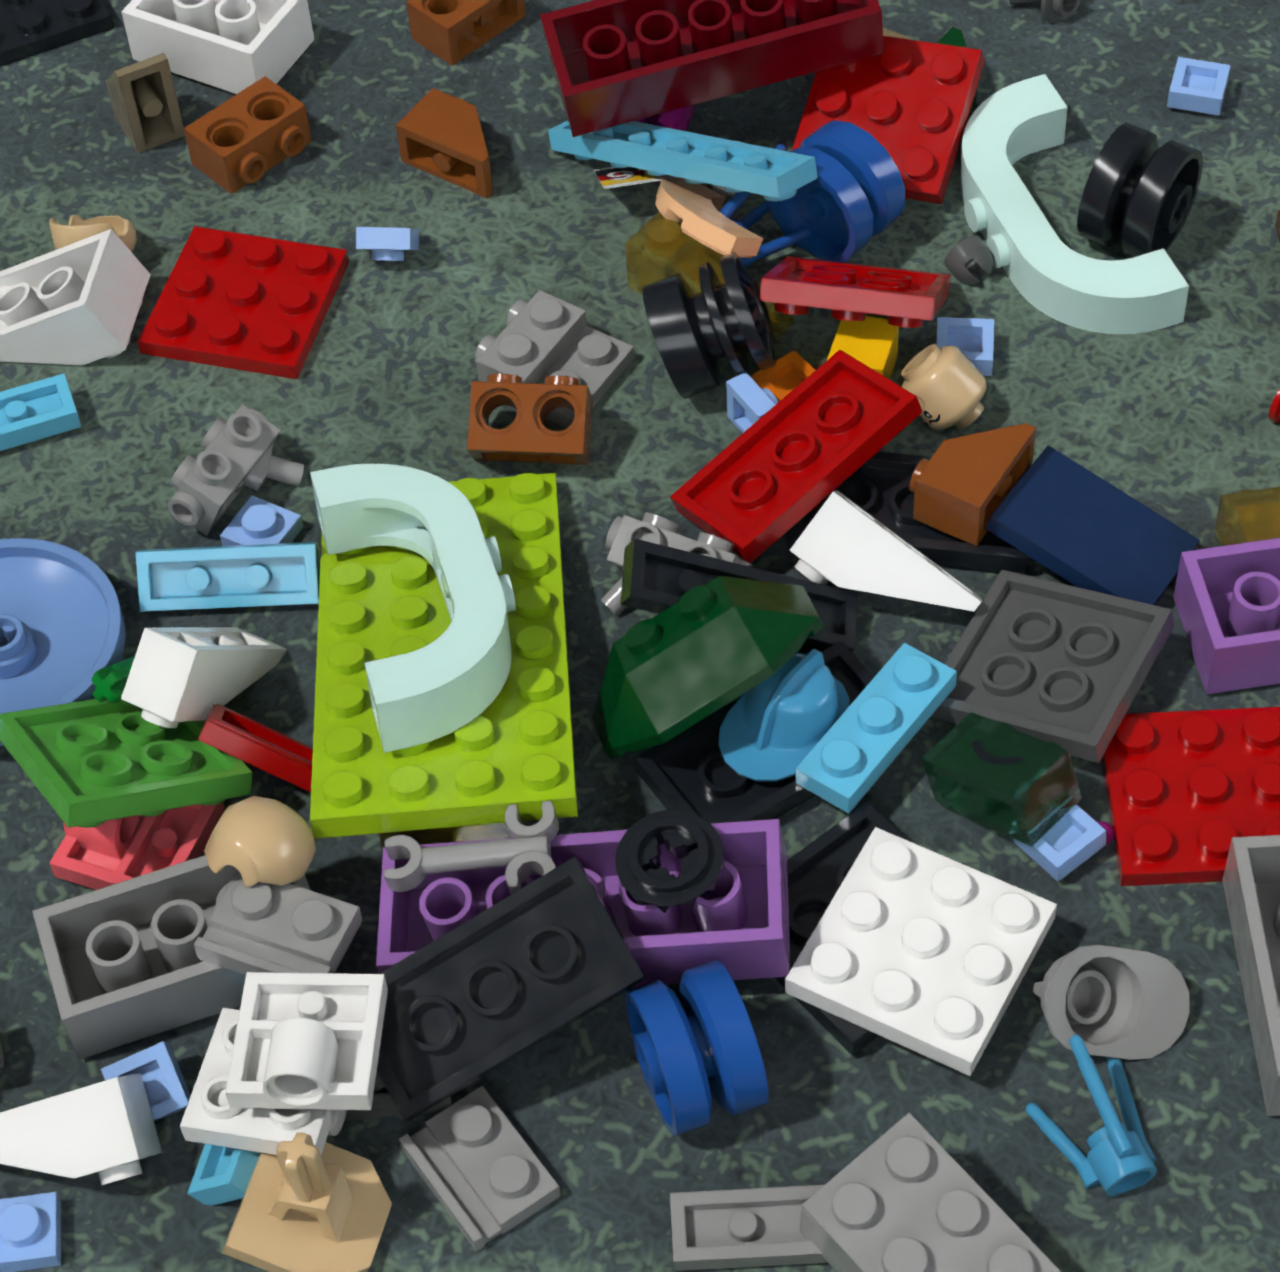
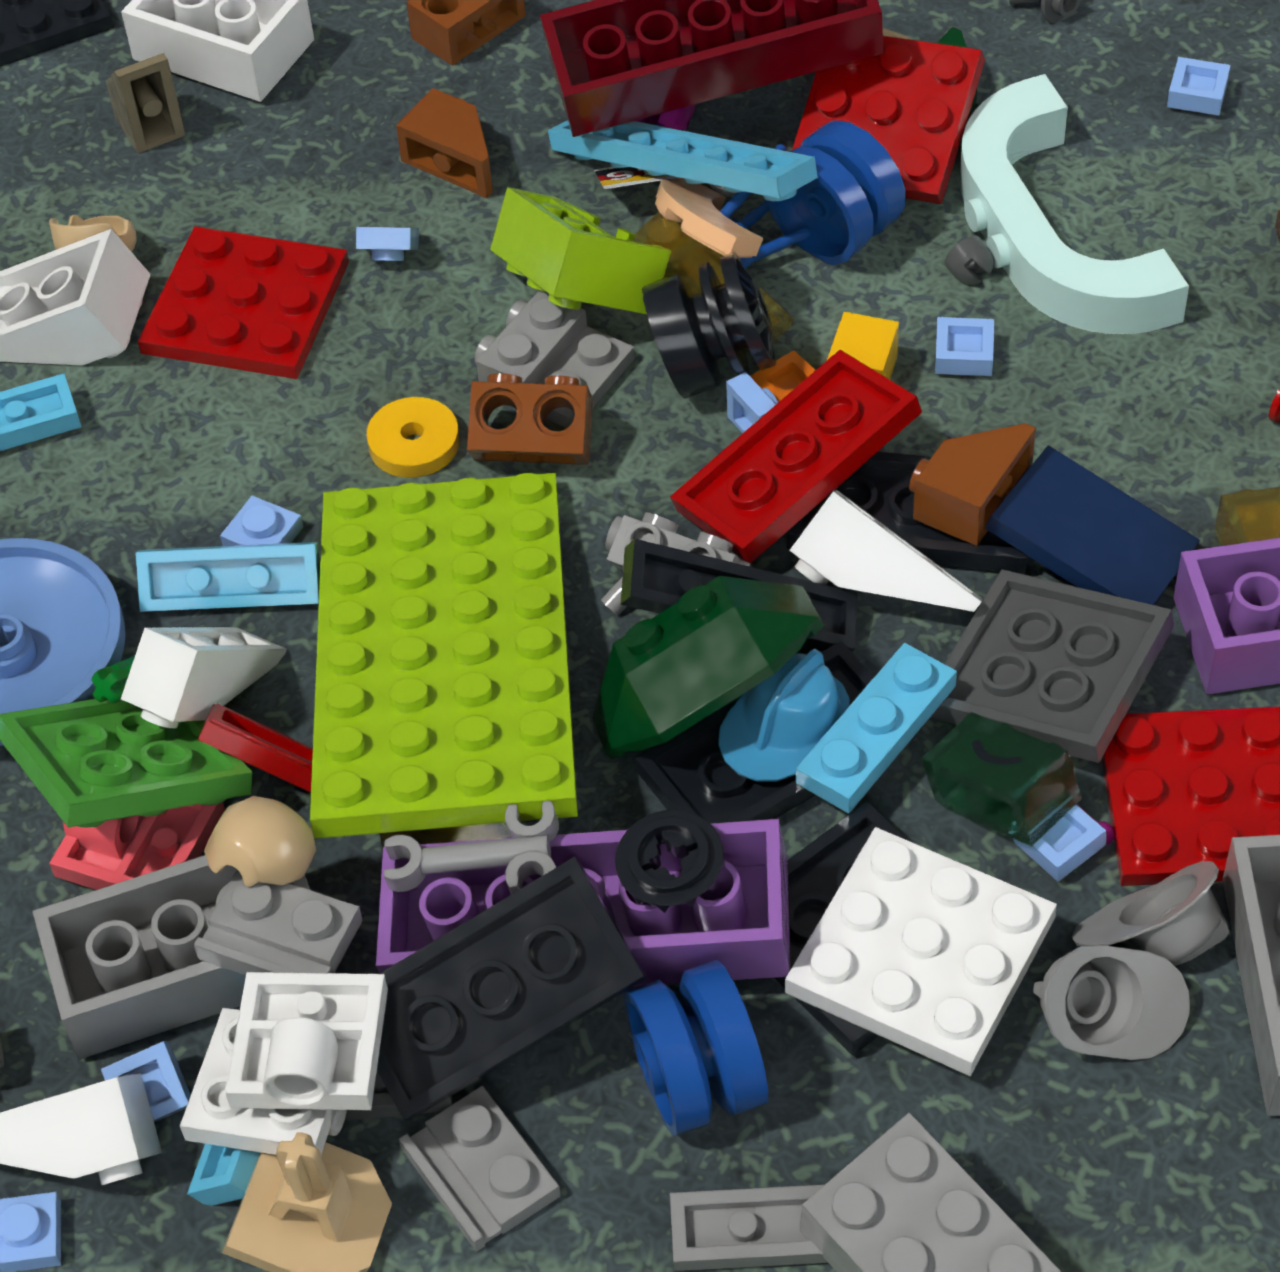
light grey brick [167,404,304,536] -> none
dark orange brick [184,76,312,194] -> none
light aqua arch [310,464,516,753] -> none
red plate [759,256,951,328] -> none
tan head [901,344,987,430] -> none
dark azure plant [1026,1034,1157,1197] -> none
black wheel [1077,122,1203,257] -> none
none -> yellow piece [366,397,460,478]
none -> lime wedge [490,187,671,314]
none -> light grey piece [1072,861,1229,966]

